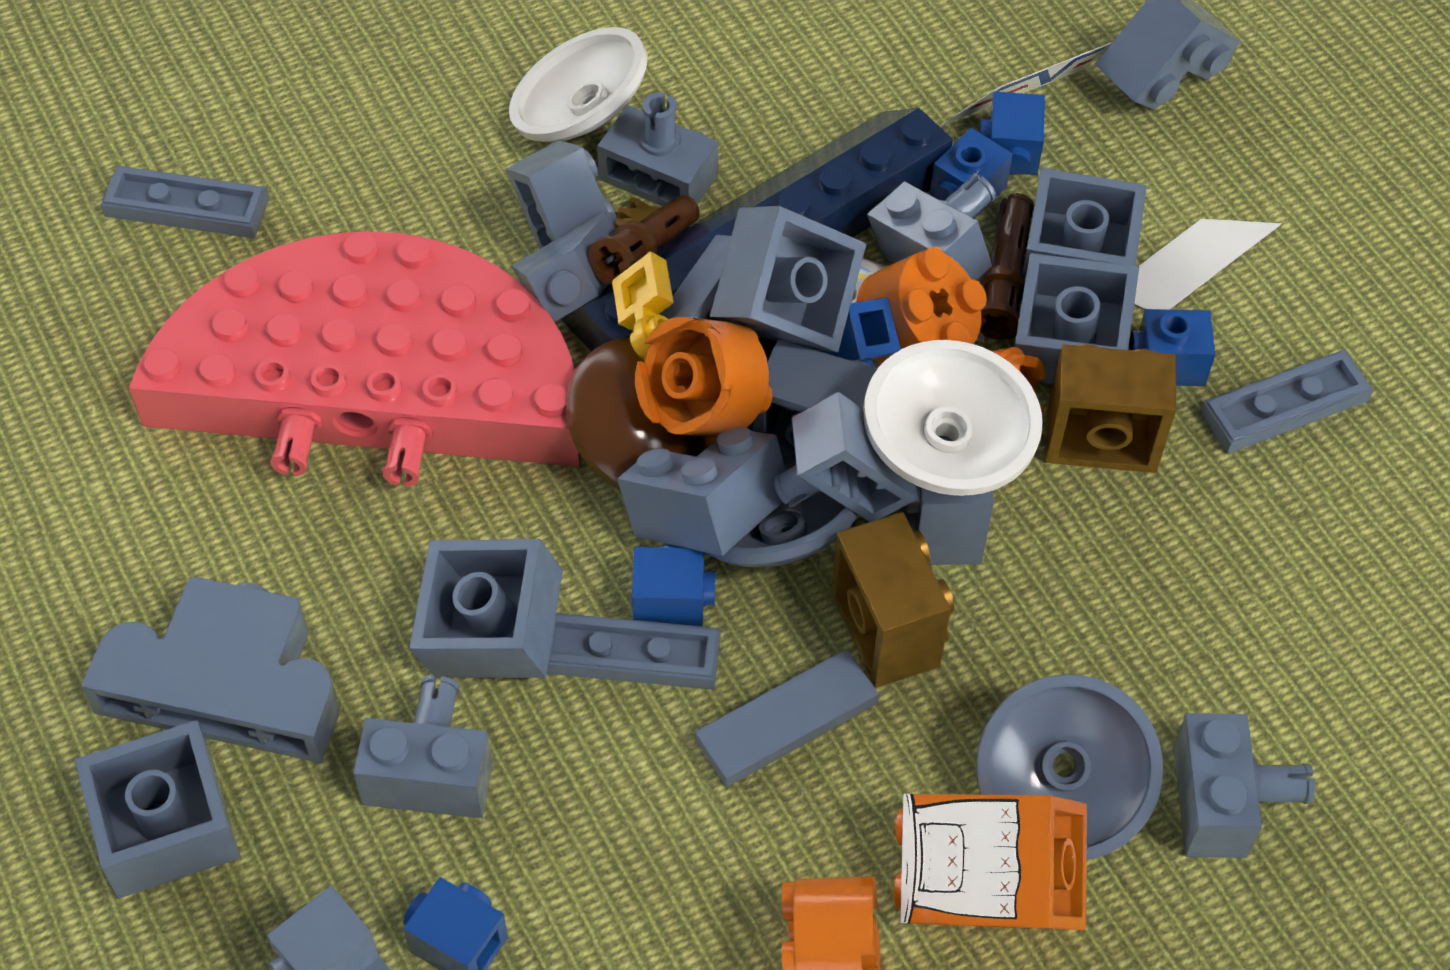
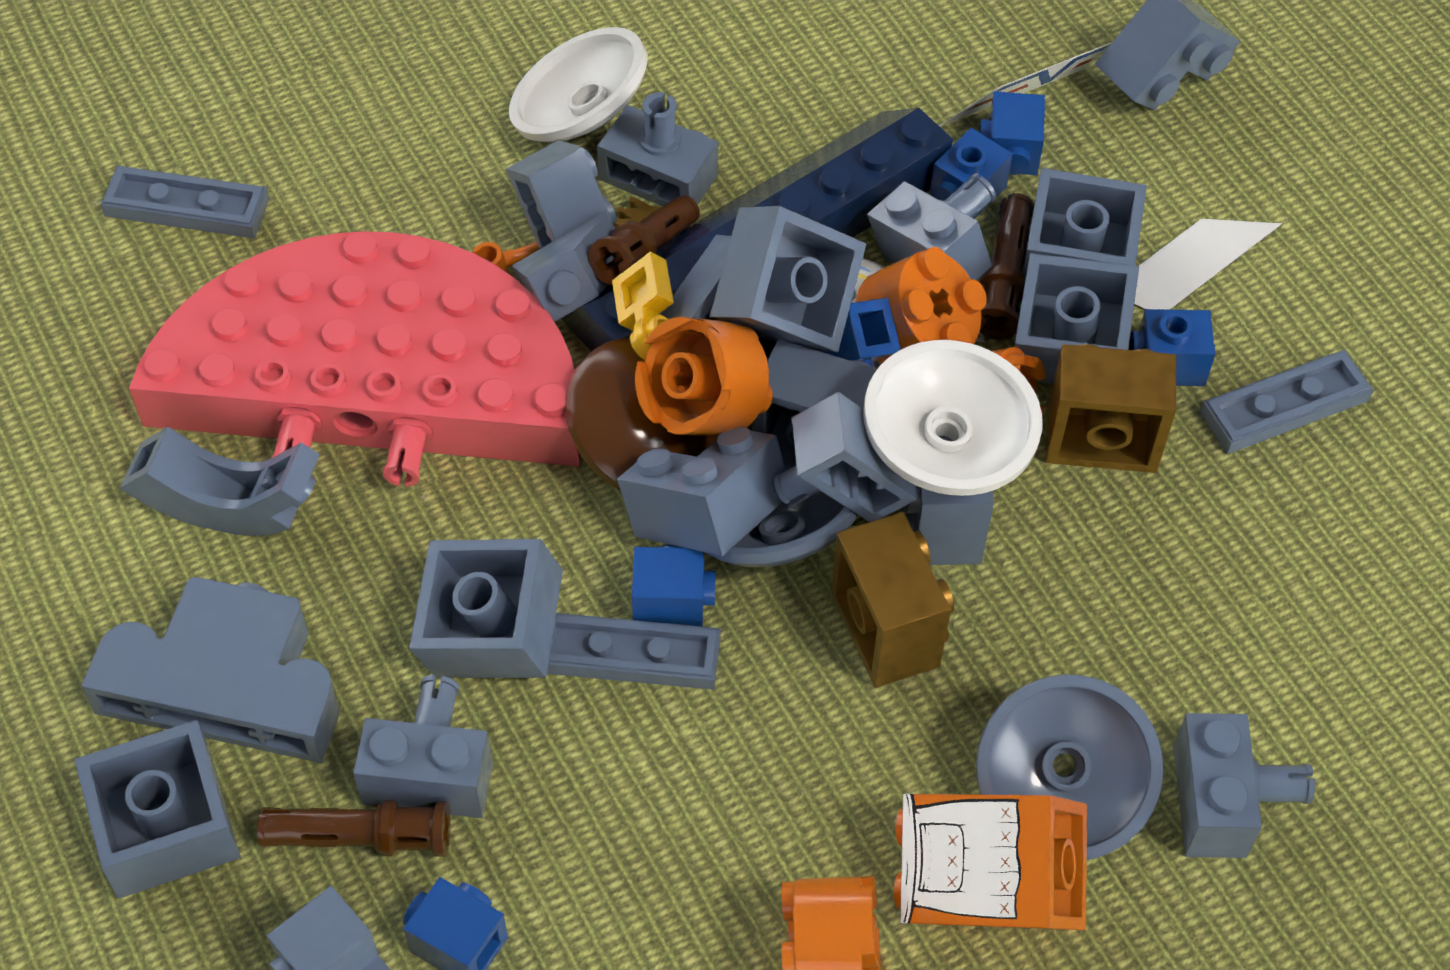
sand blue tile [695,649,879,788] -> none
none -> sand blue arch [119,427,320,536]
none -> reddish brown pin [257,800,451,857]
none -> orange hand [472,242,539,273]

